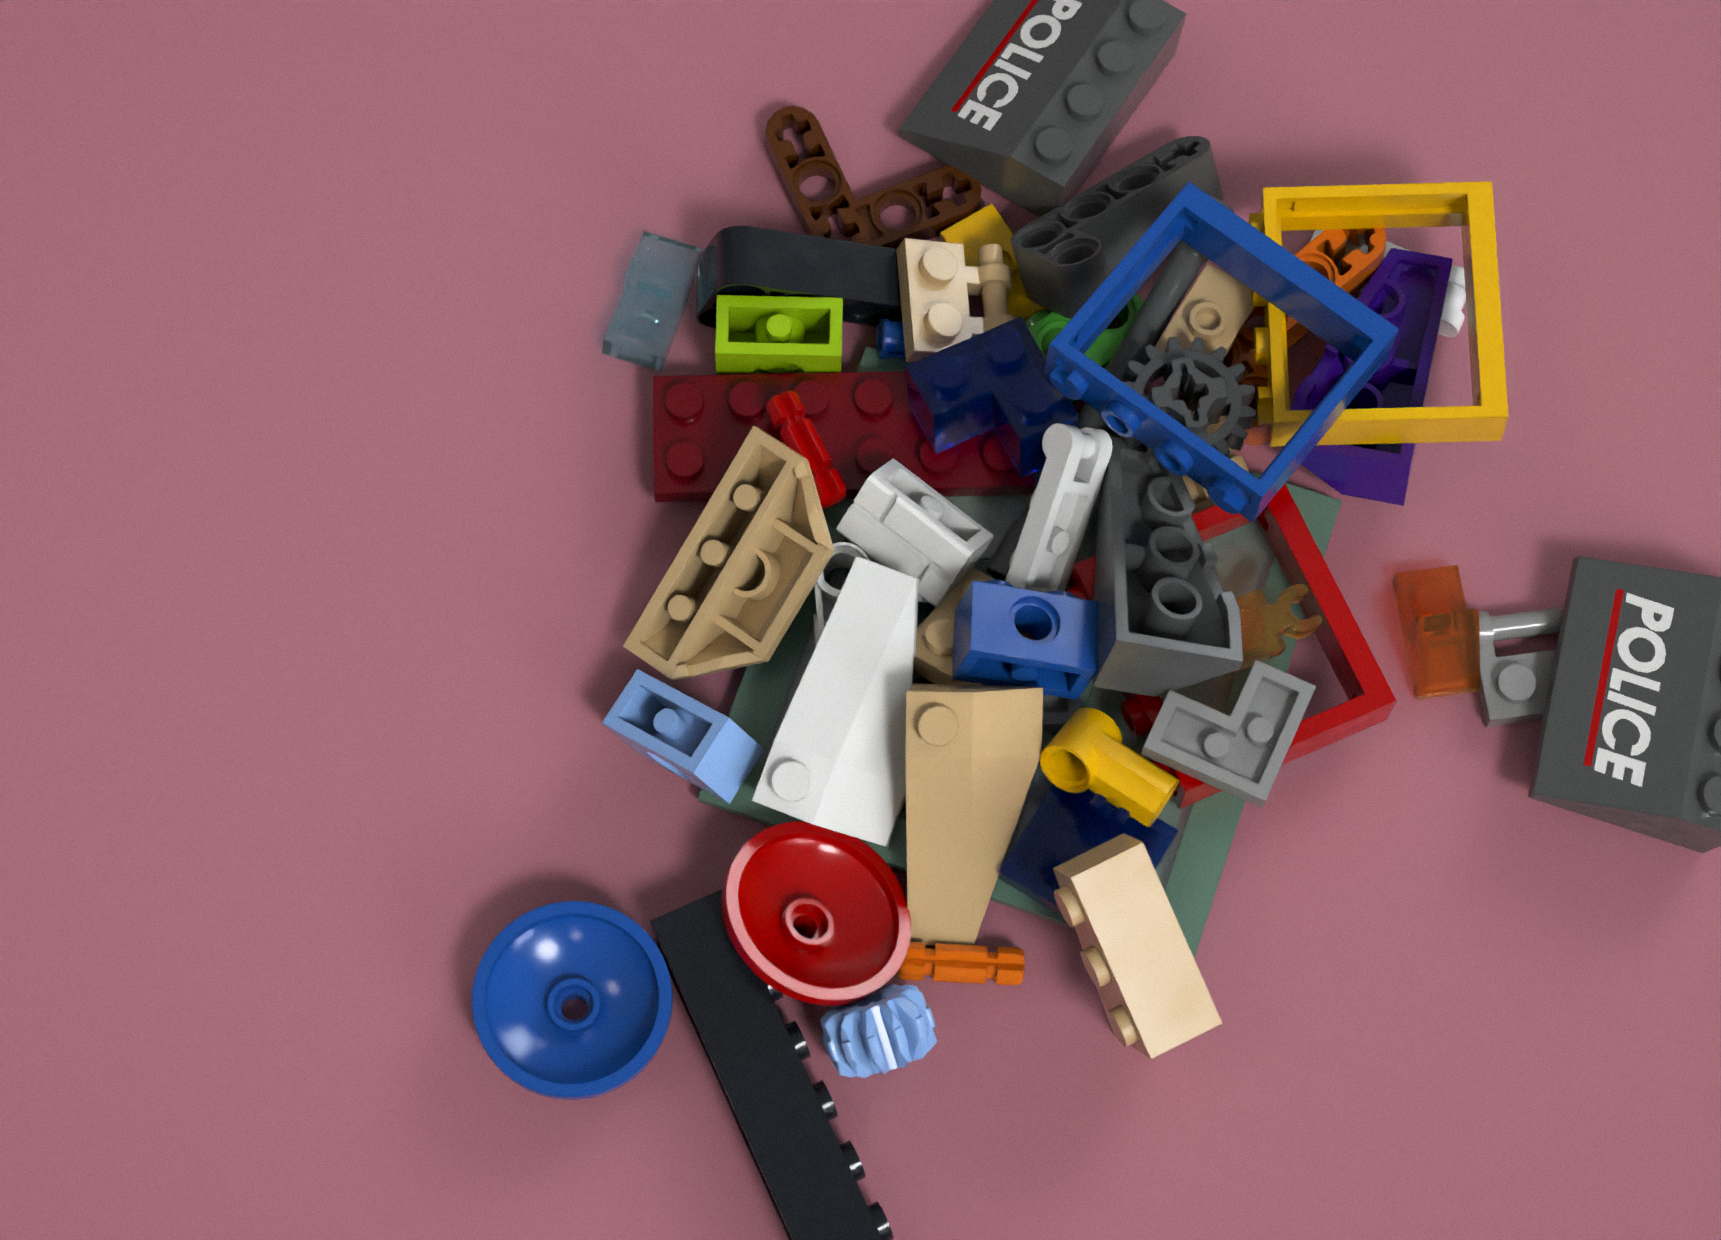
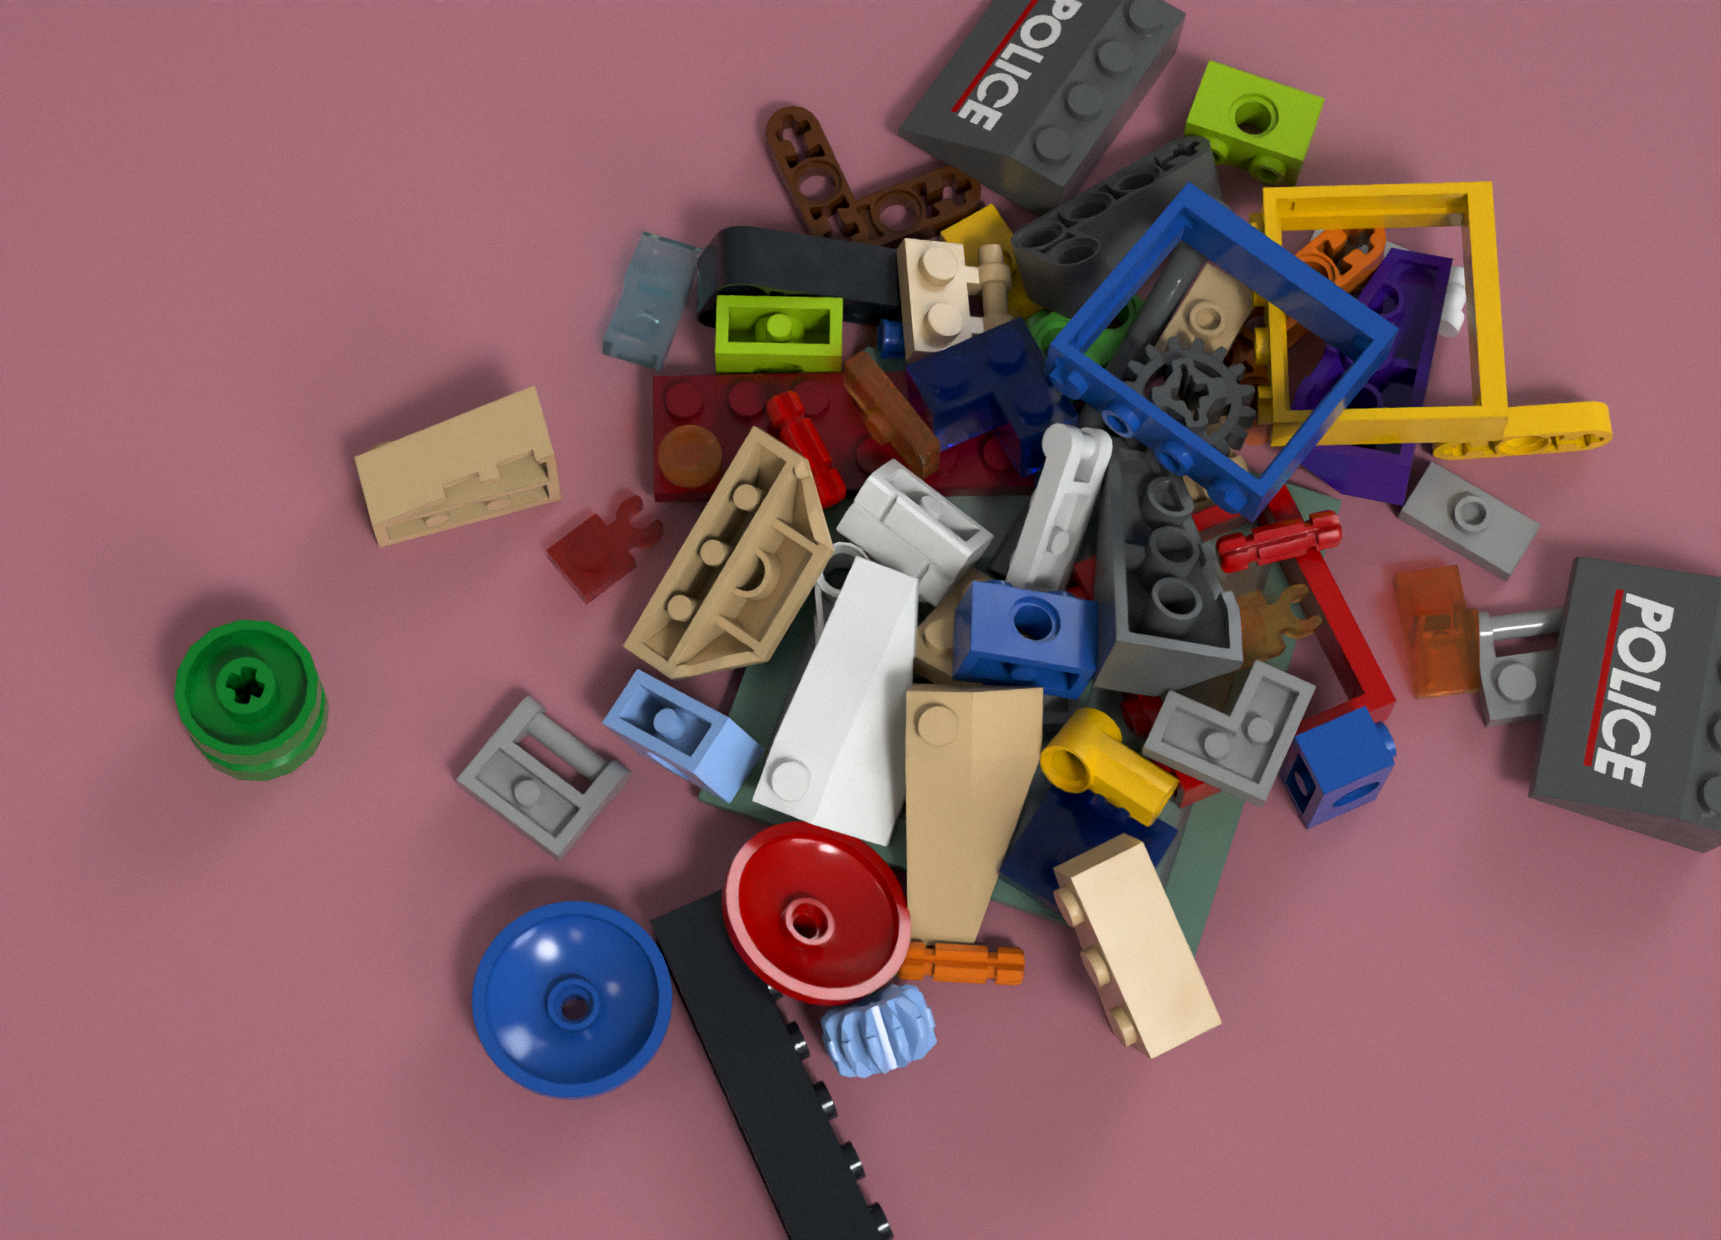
none -> green wheel [174,620,329,781]
none -> tan wedge [354,385,562,548]
none -> light grey plate [456,696,632,863]
none -> clear red plate [546,495,664,605]
none -> clear orange plate [658,425,722,488]
none -> clear orange plate [844,350,941,480]
none -> lime brick [1183,60,1325,187]
none -> red axle [1215,509,1343,574]
none -> blue brick [1278,706,1397,830]
none -> light grey plate [1398,461,1541,582]
none -> yellow beam [1431,401,1613,460]

